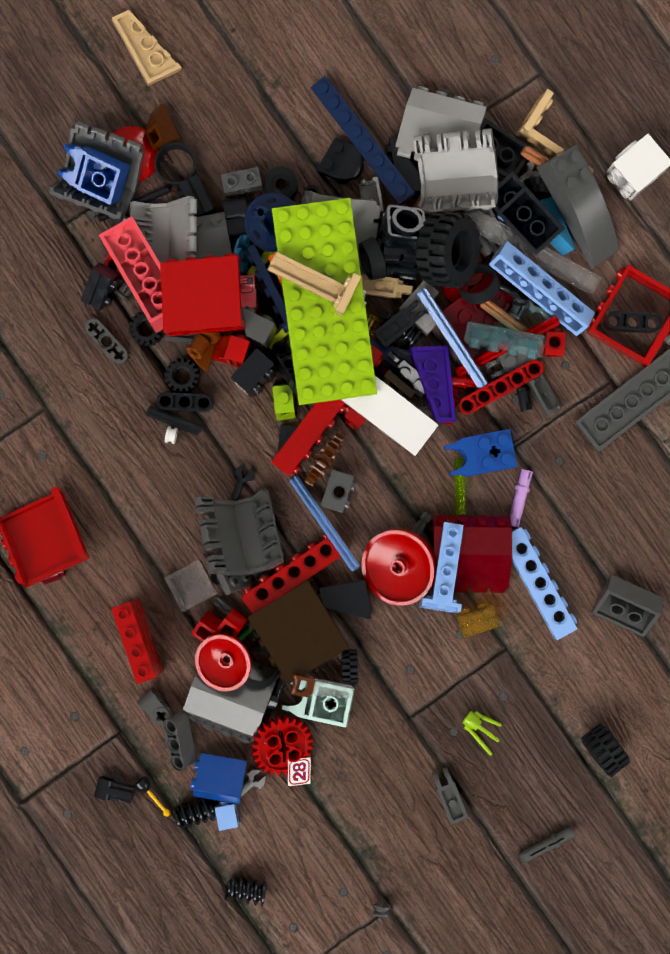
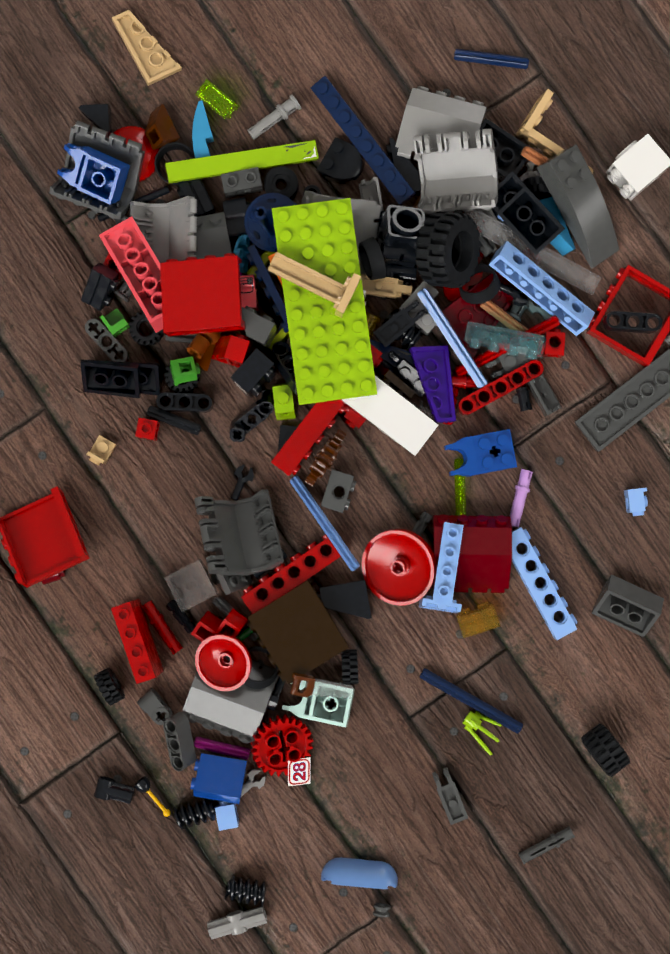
white bush [165,426,178,444] -> none
none -> black slope [79,104,112,138]
none -> black slope [80,360,164,398]
none -> tan bracket [86,435,117,465]
none -> black tyre [94,668,125,706]
none -> bright green panel [100,309,130,338]
none -> red brick [135,418,160,441]
none -> red pin [141,600,183,654]
none -> lime tile [165,140,319,184]
none -> black axle [166,600,196,633]
none -> bright green brick [170,356,200,386]
none -> dark azure slope [192,100,214,158]
none -> magenta axle [194,737,250,760]
none -> clear neon green hinge [195,79,240,119]
none -> light grey piece [207,906,268,940]
none -> black beam [229,389,274,442]
none -> light grey pin [247,94,302,140]
none -> medium blue brick [321,857,398,889]
none -> dark blue axle [420,668,523,734]
none -> dark blue axle [454,49,529,69]
none -> light blue brick [624,488,648,516]

